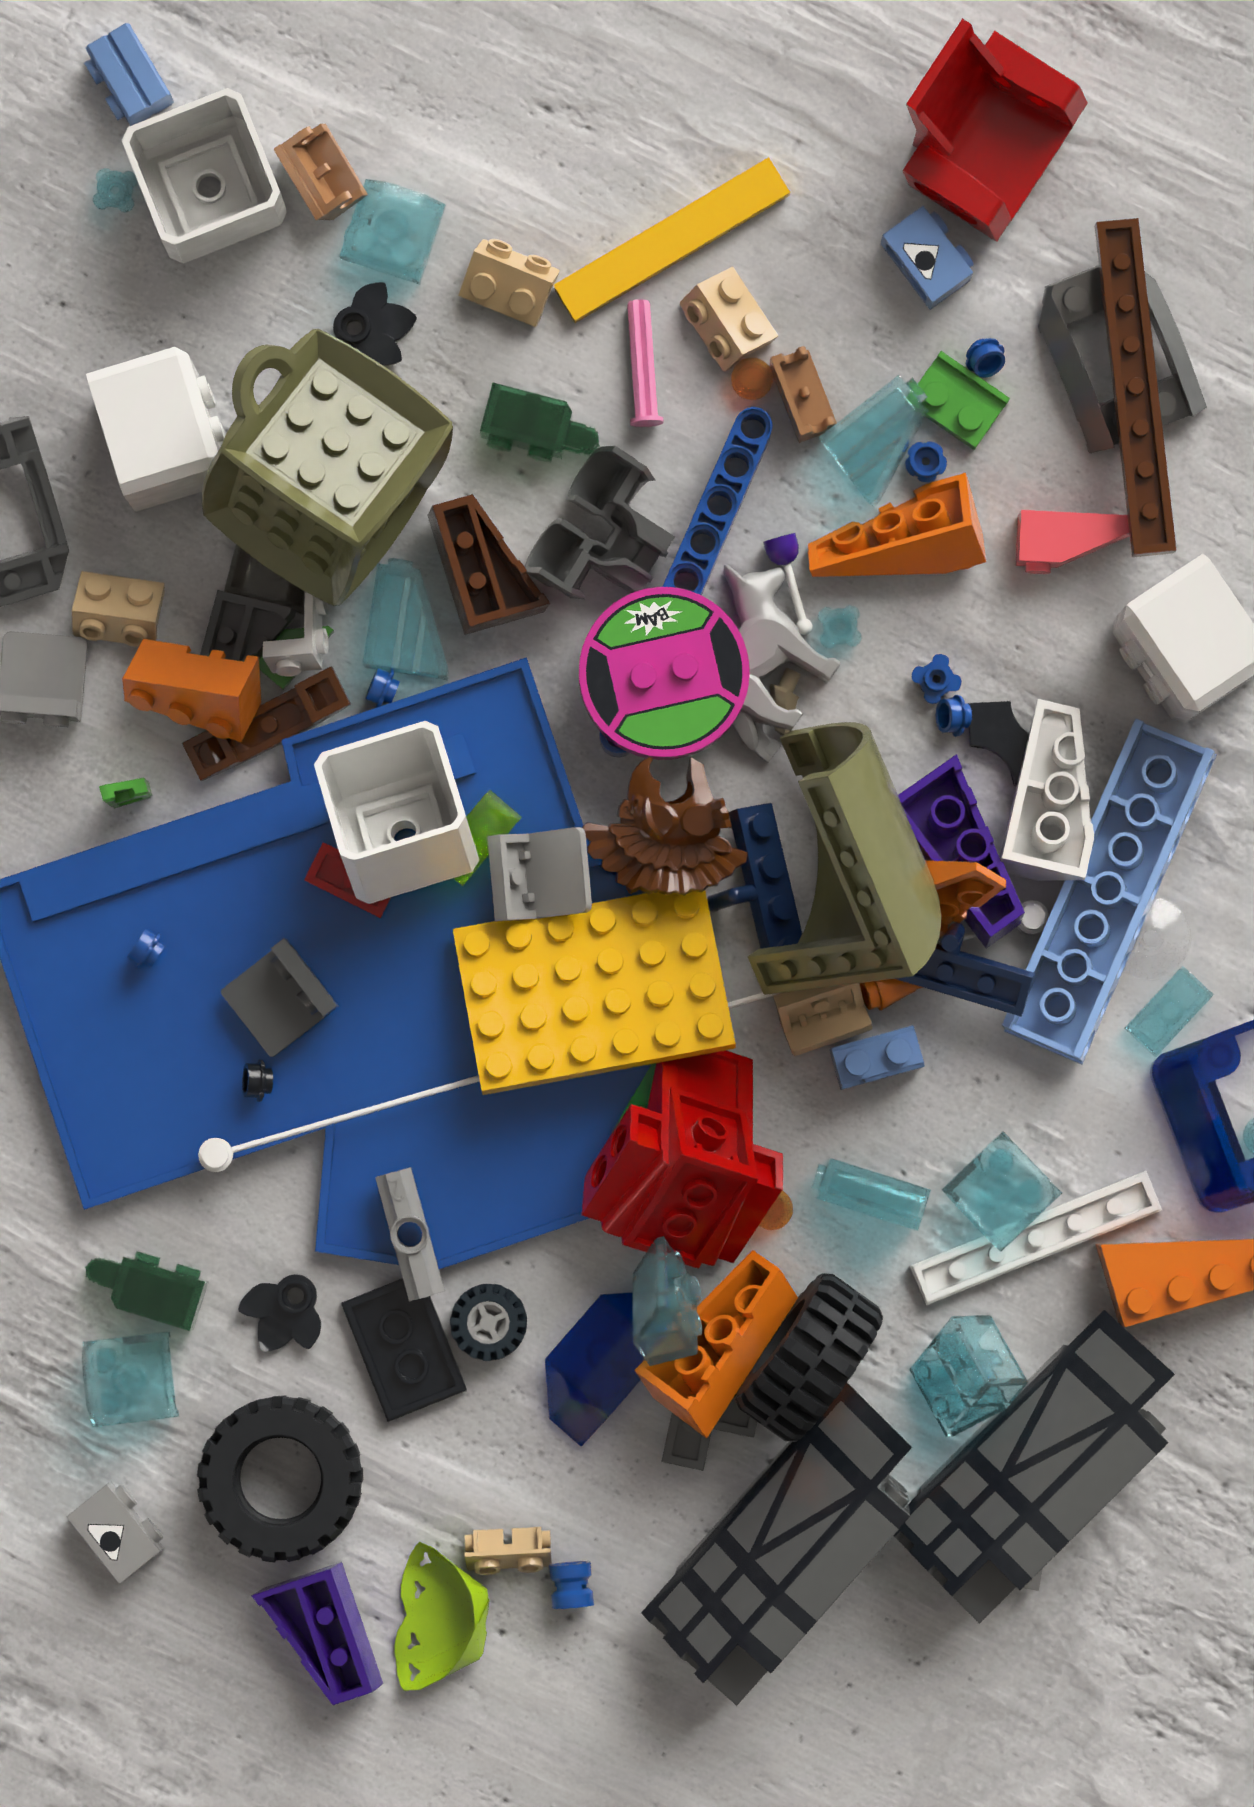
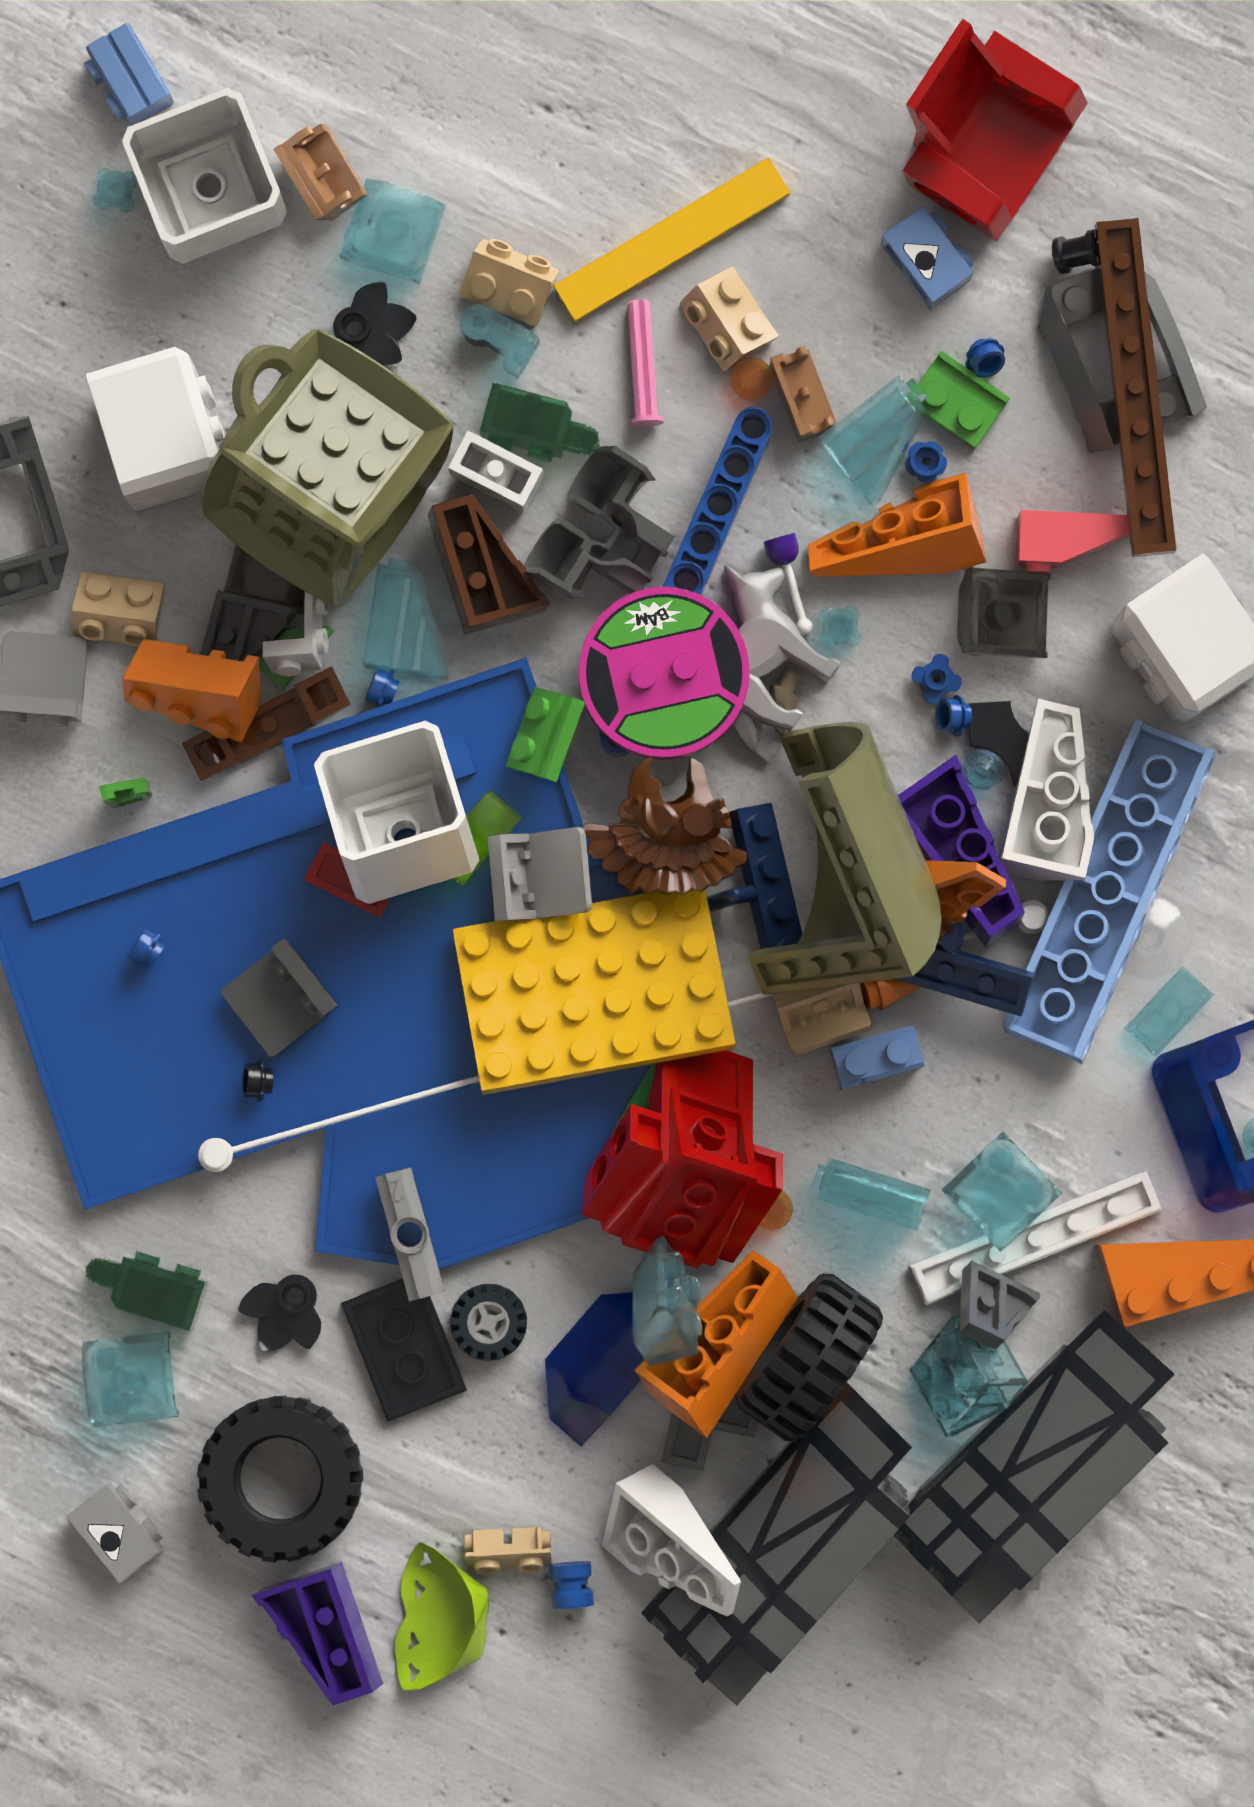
none -> white brick [448,430,544,514]
none -> clear light blue leg [460,304,540,379]
none -> bright green plate [506,687,585,782]
none -> white wedge [602,1464,741,1616]
none -> clear smoke slope [957,567,1051,659]
none -> dark grey wing [960,1260,1040,1350]
none -> clear light blue plate [962,749,1005,790]
none -> black bush [1052,229,1099,275]

